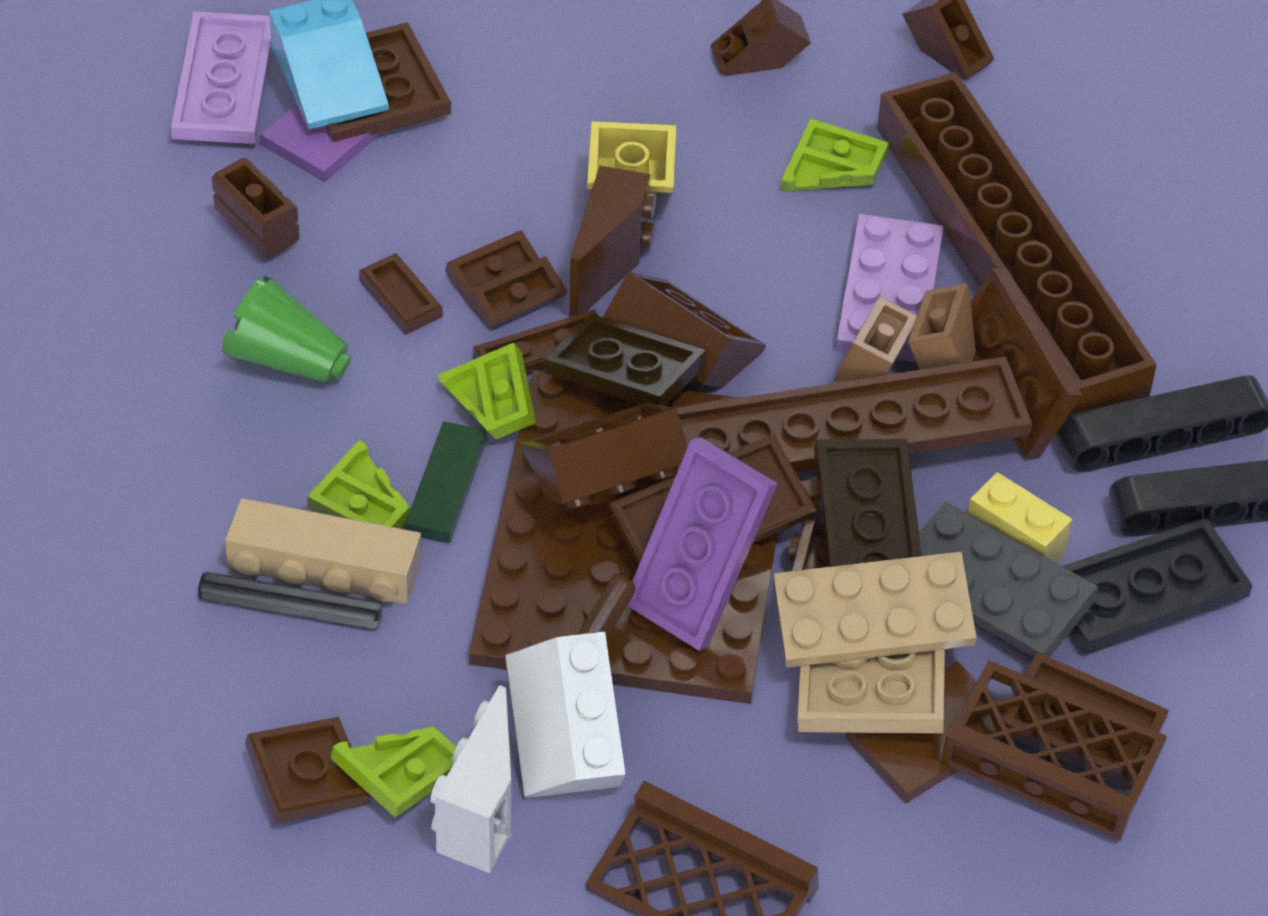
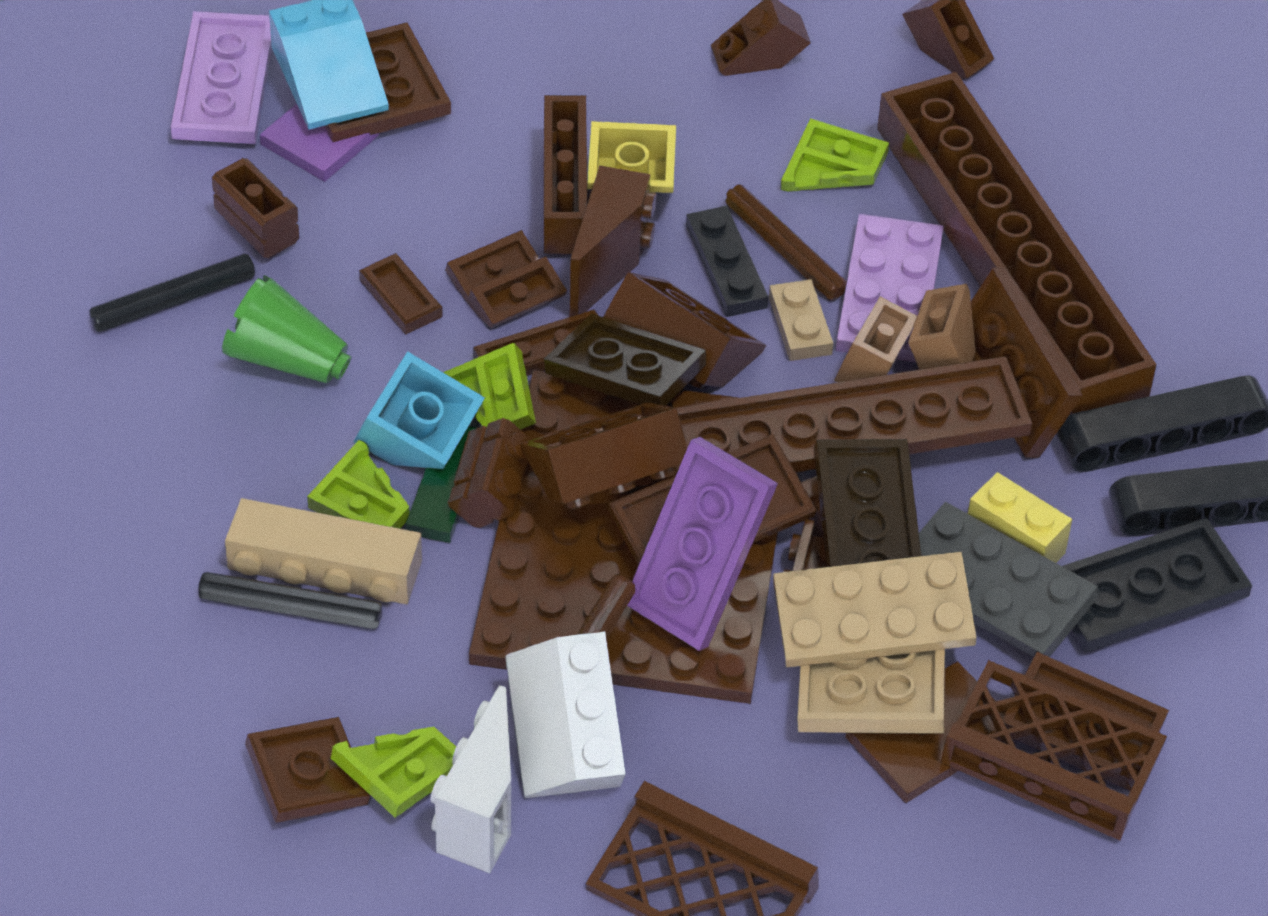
none -> black axle [89,253,255,332]
none -> medium azure slope [353,351,485,469]
none -> reddish brown brick [448,418,532,528]
none -> reddish brown brick [544,95,587,254]
none -> black plate [686,206,768,317]
none -> reddish brown axle [725,184,847,301]
none -> tan plate [769,279,833,361]

